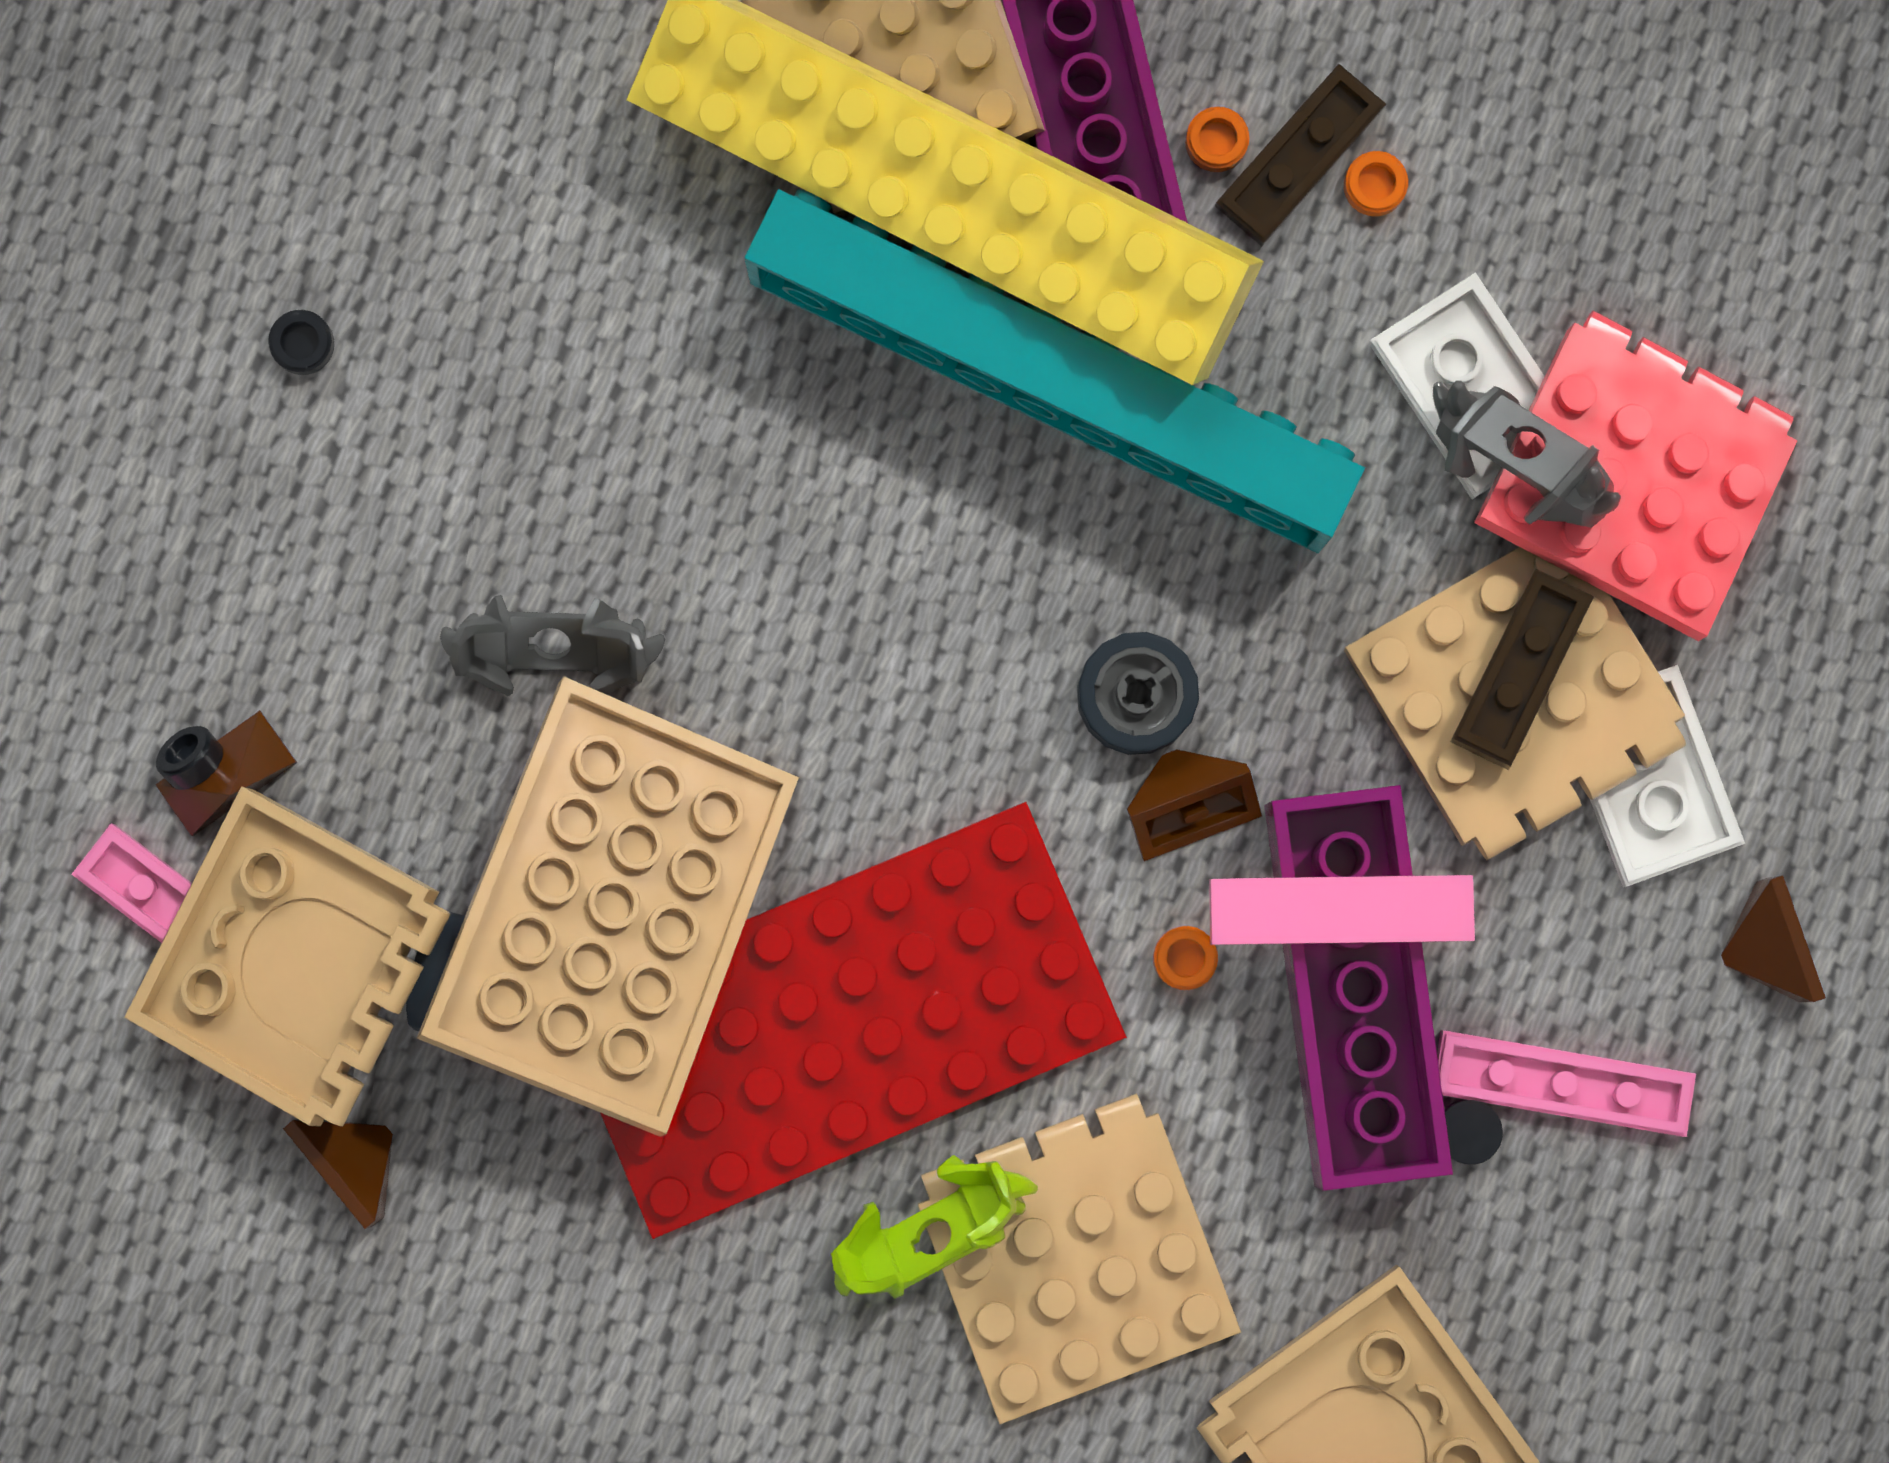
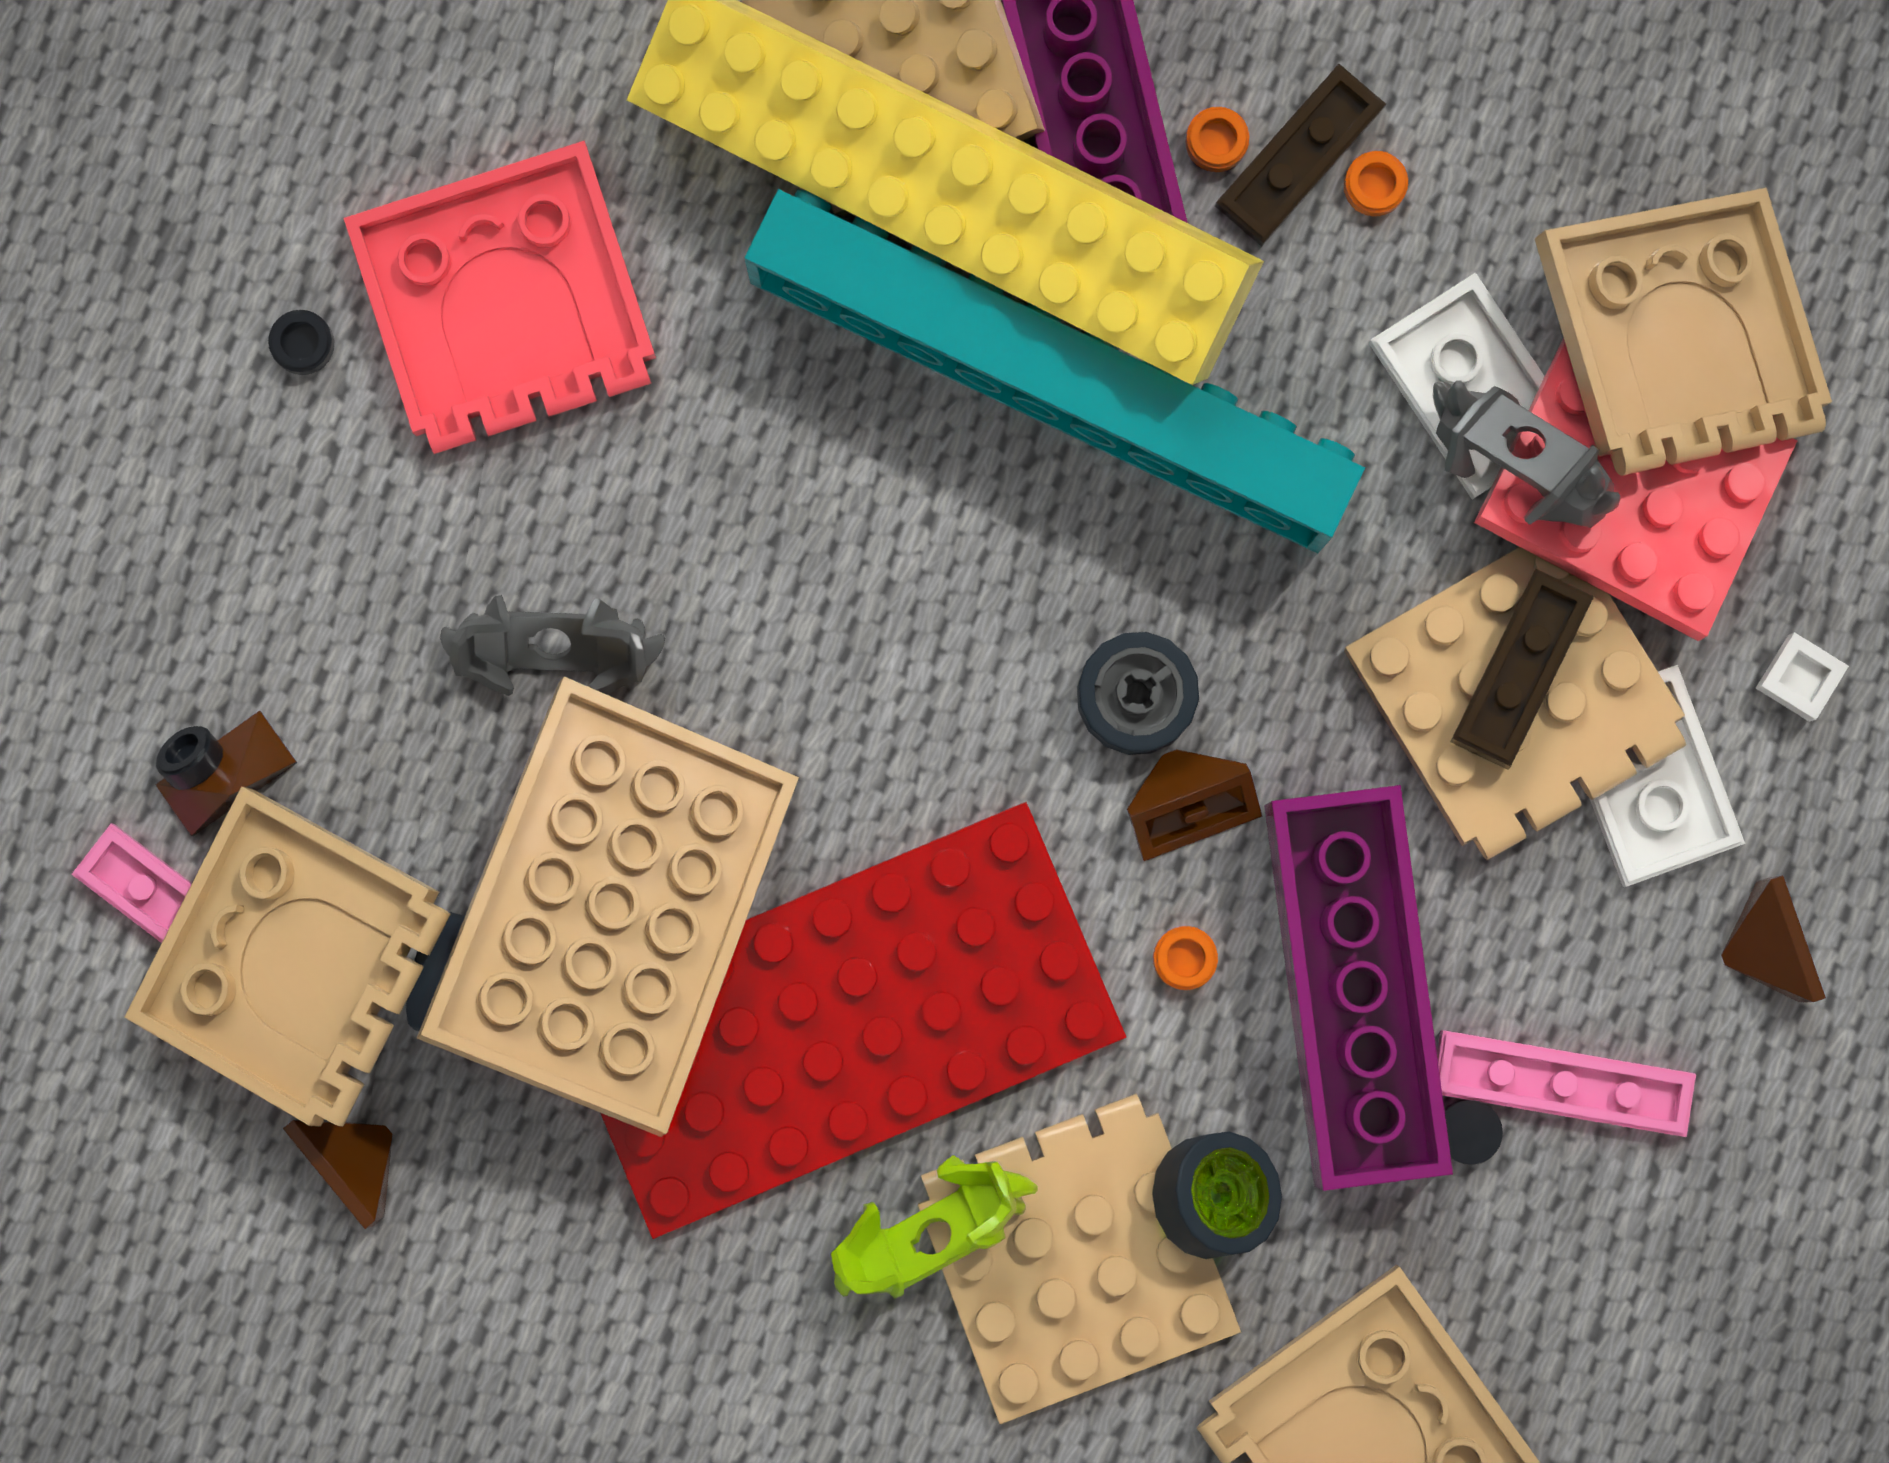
bright pink tile [1209,875,1475,945] -> none
none -> coral hinge [343,140,656,454]
none -> wheel [1152,1131,1282,1259]
none -> tan hinge [1534,188,1832,476]
none -> white plate [1756,632,1849,722]

